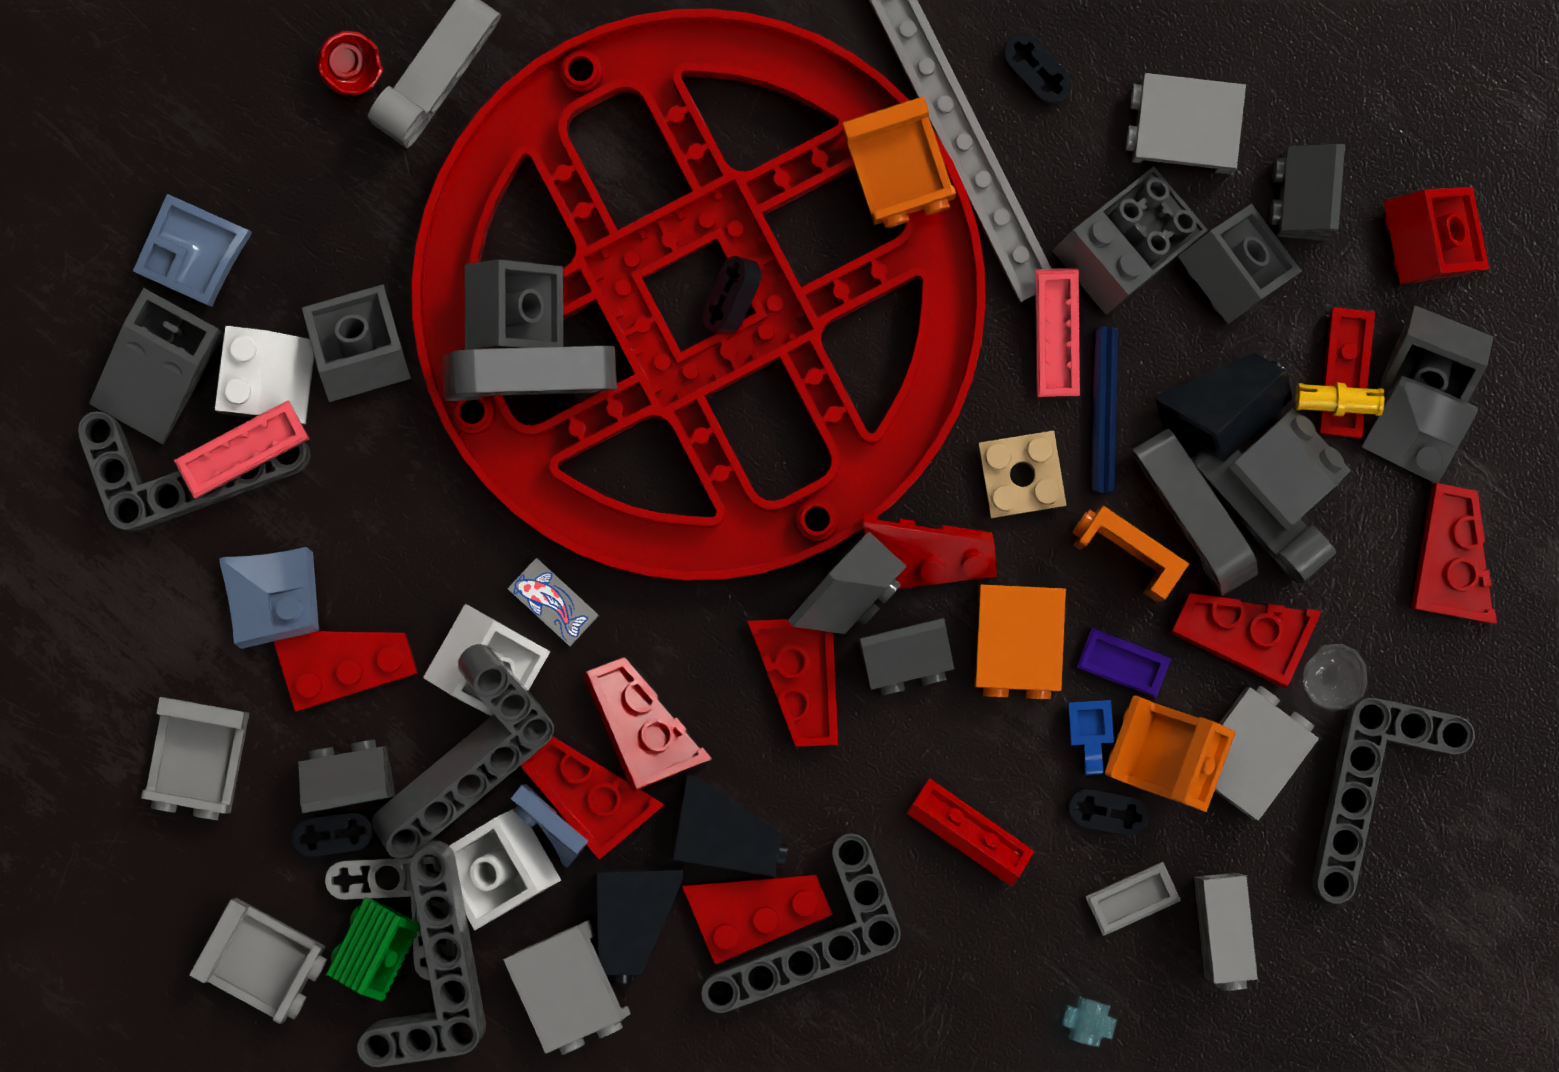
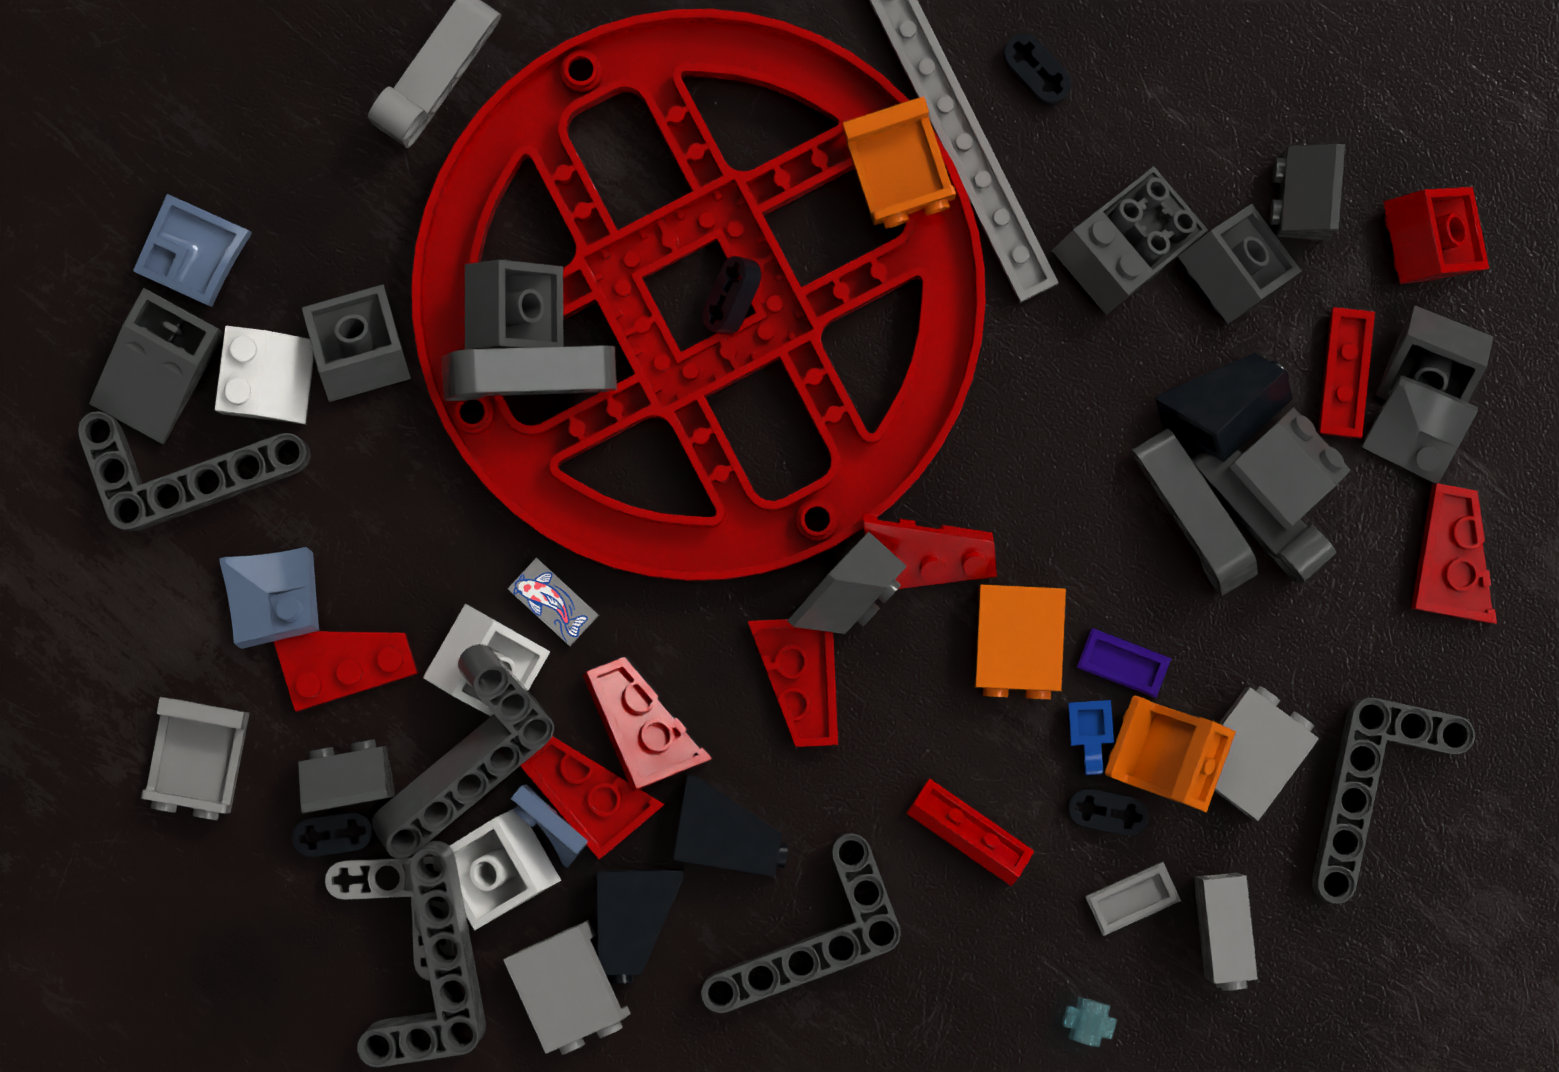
coral plate [174,400,310,499] -> none
light grey panel [190,898,327,1024] -> none
red hair [317,31,383,96] -> none
green brick [327,897,420,1001] -> none
red wing [682,875,833,965] -> none
dark grey slope [858,618,954,696] -> none
tan piece [978,431,1067,518] -> none
coral plate [1035,268,1080,397] -> none
orange panel [1072,506,1189,603] -> none
dark blue axle [1091,327,1118,494] -> none
light grey panel [1126,73,1246,174] -> none
red wing [1170,593,1322,689] -> none
yellow pin [1295,382,1385,416] -> none
clear hair [1303,644,1368,711] -> none

